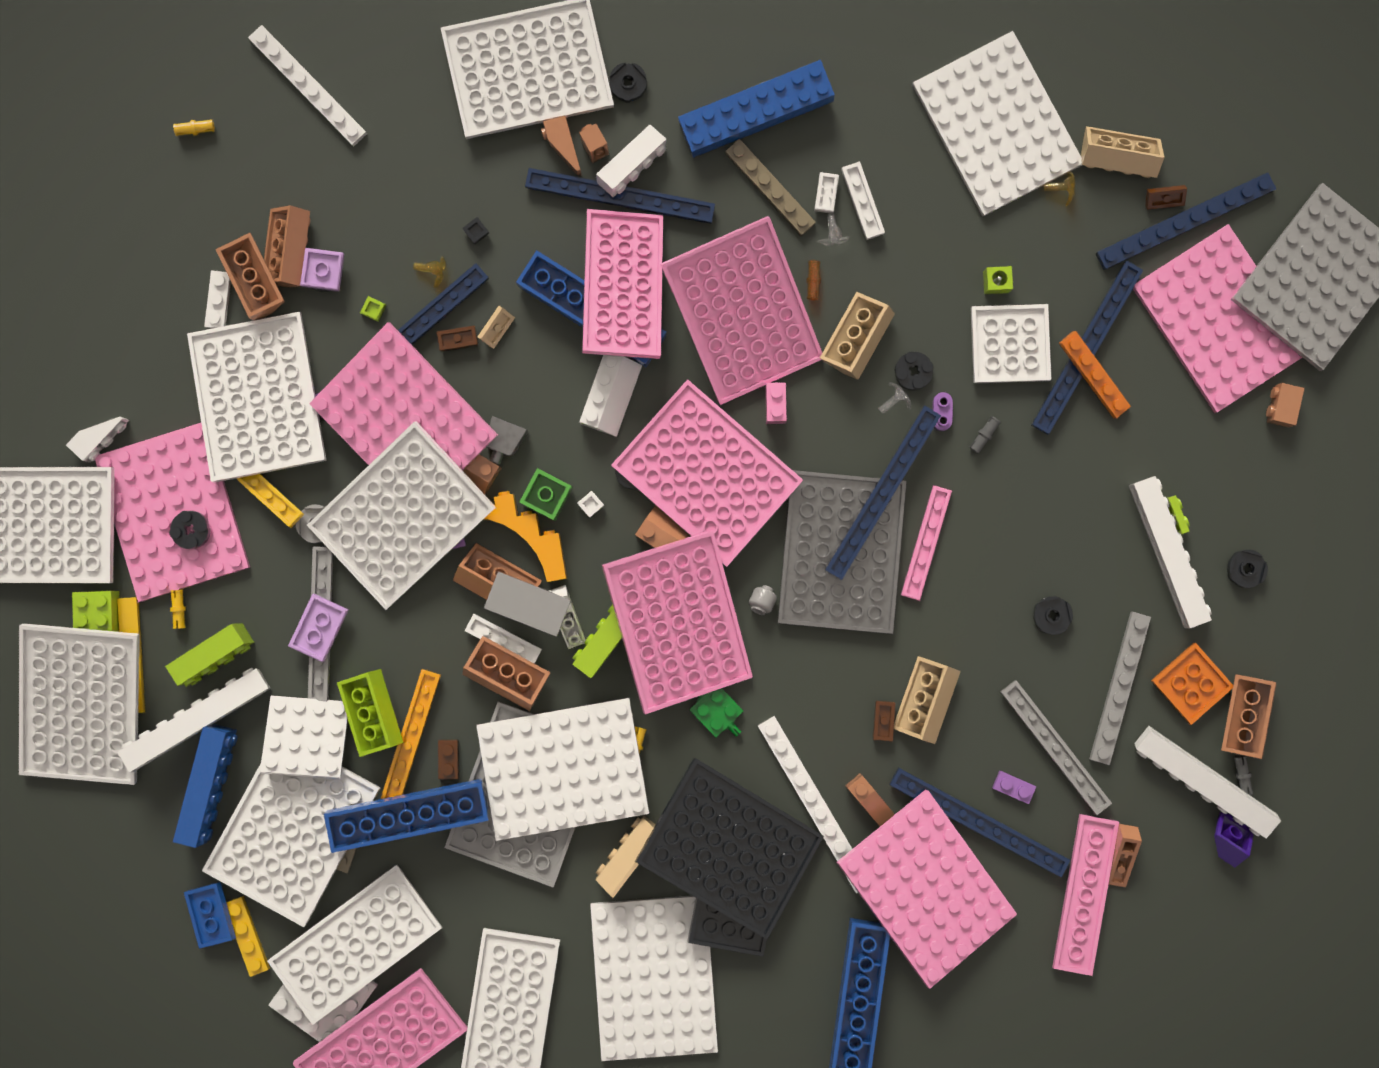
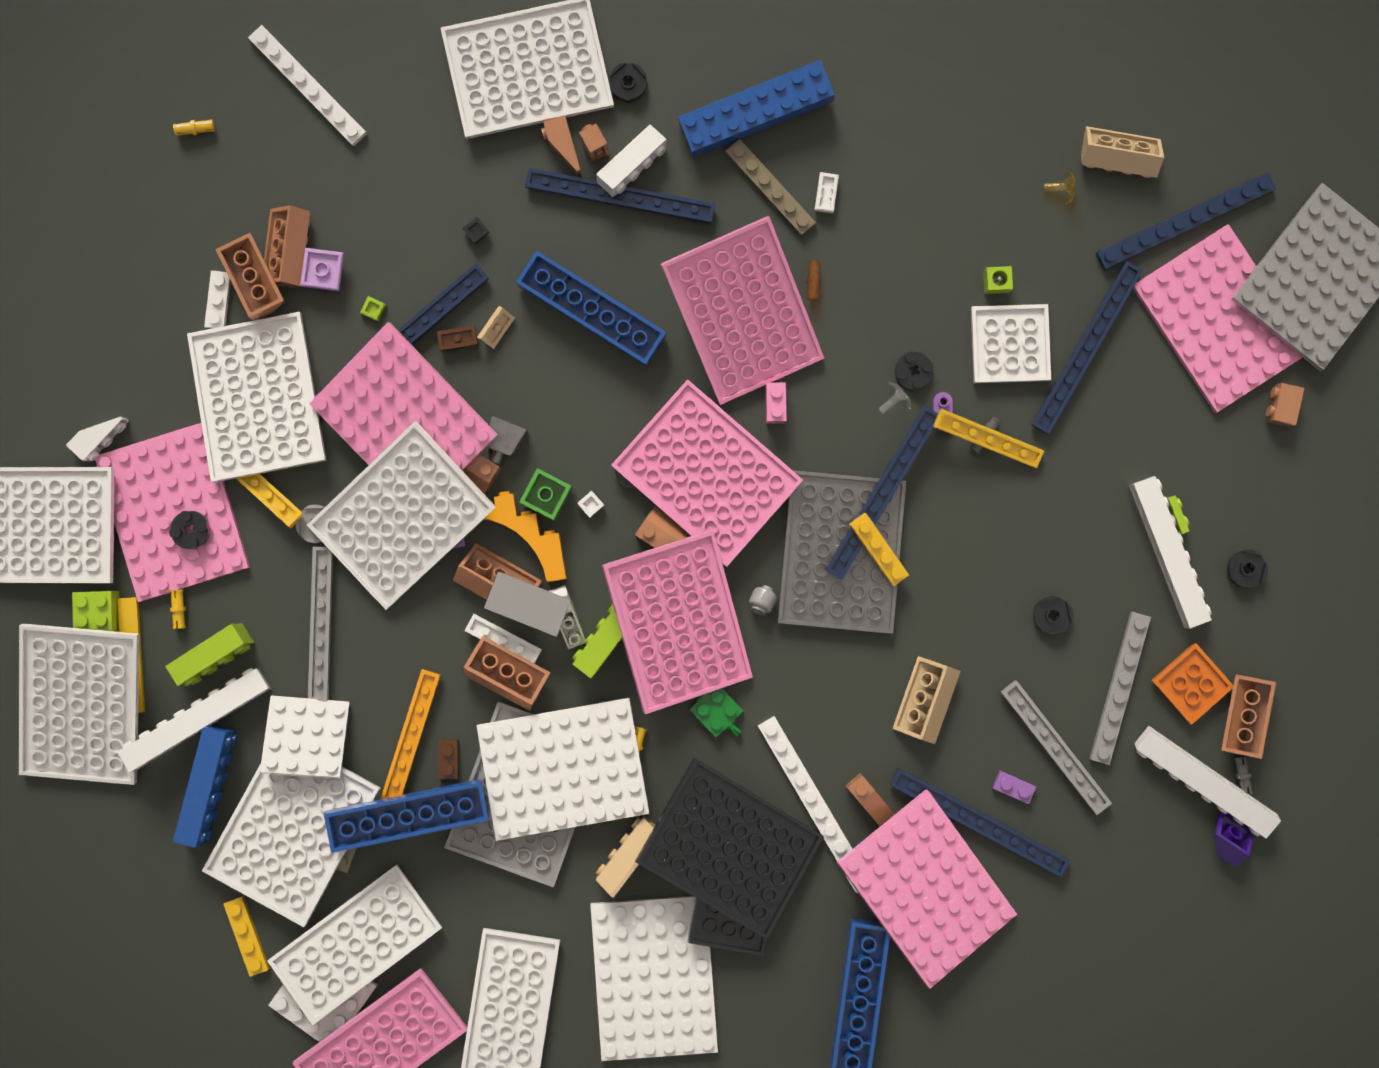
blue plate [184,882,236,949] -> none
lavender tile [288,594,349,662] -> none
lime brick [337,669,403,757] -> none
clear yellow plant [413,256,446,288] -> none
white slope [579,355,642,437] -> none
bright pink plate [582,209,663,359] -> none
clear plant [817,214,850,246] -> none
tan slope [820,292,895,380] -> none
white plate [841,161,885,240] -> none
reddish brown plate [873,701,895,741] -> none
bright pink tile [901,485,952,601] -> none
white plate [912,31,1082,217] -> none
bright pink plate [1052,814,1119,976] -> none
orange plate [1059,331,1131,418] -> none
nougat slope [1109,824,1142,887] -> none
reddish brown plate [1145,185,1187,210] -> none
none -> yellow plate [849,513,909,586]
none -> yellow tile [933,409,1044,468]

